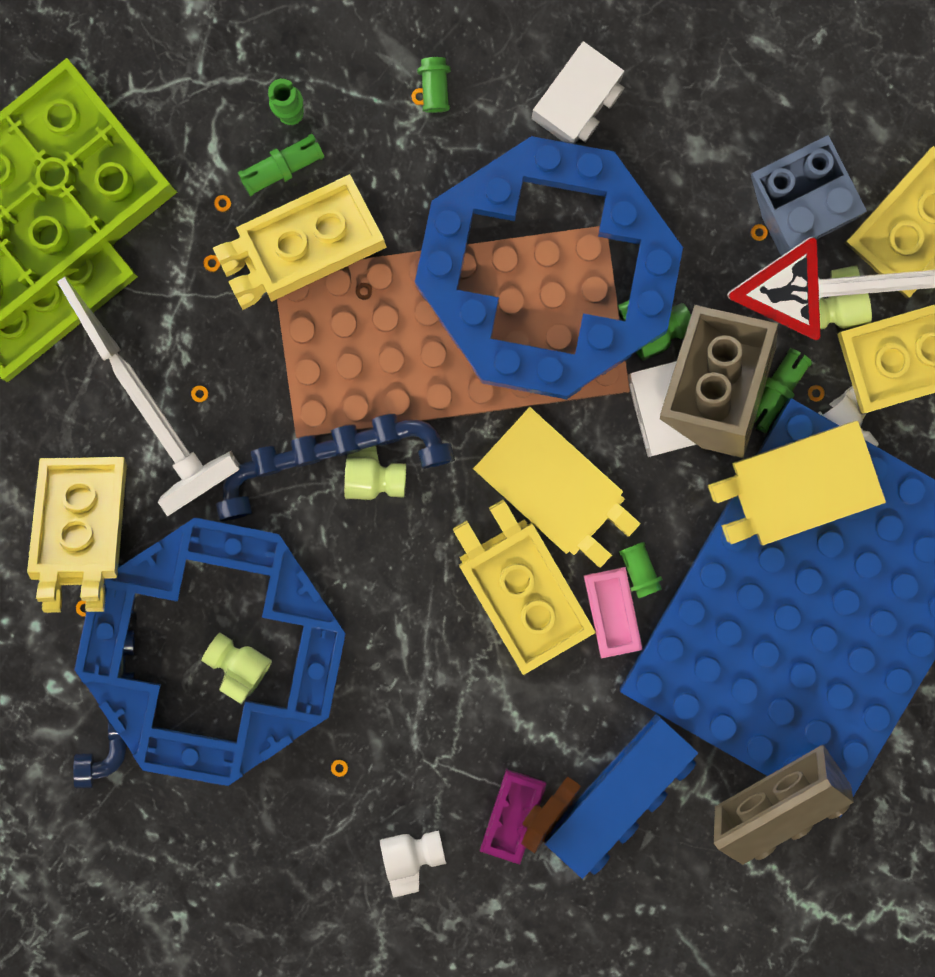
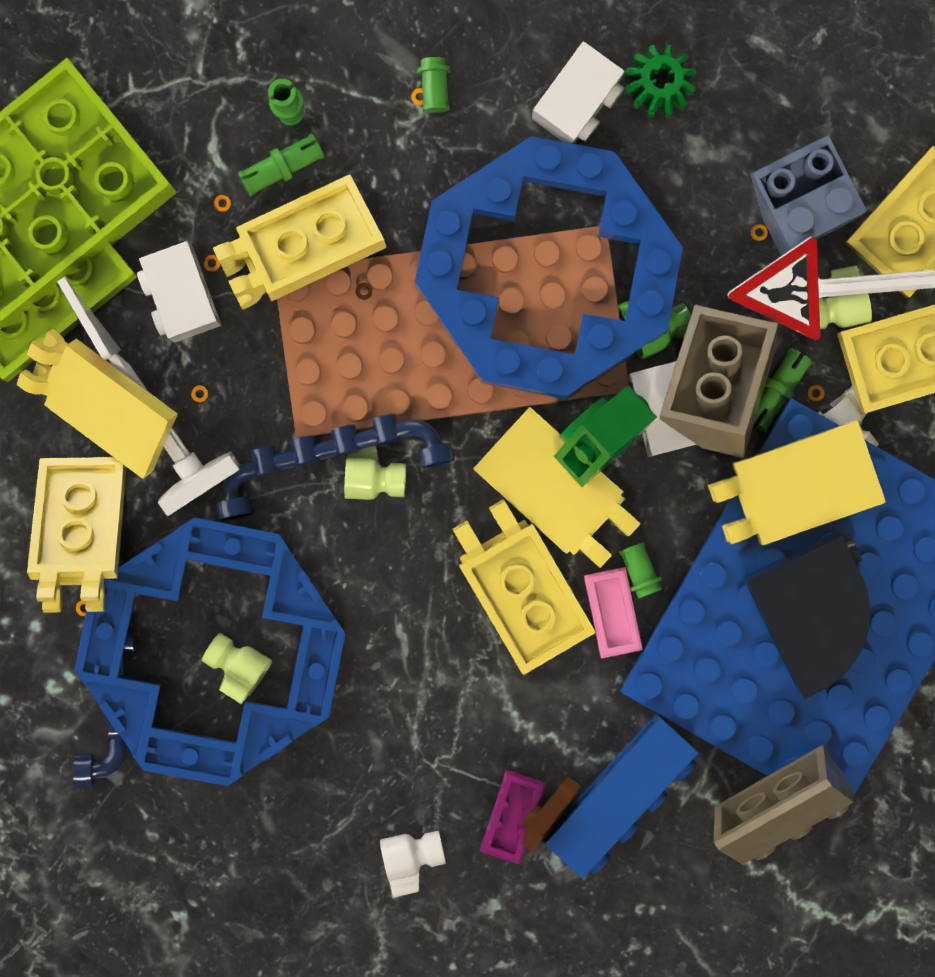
light orange piece [331,760,348,777] -> none
none -> light yellow tile [16,329,178,479]
none -> white brick [137,241,222,342]
none -> green brick [554,385,657,487]
none -> green gear [625,45,696,118]
none -> black brick [742,532,870,699]

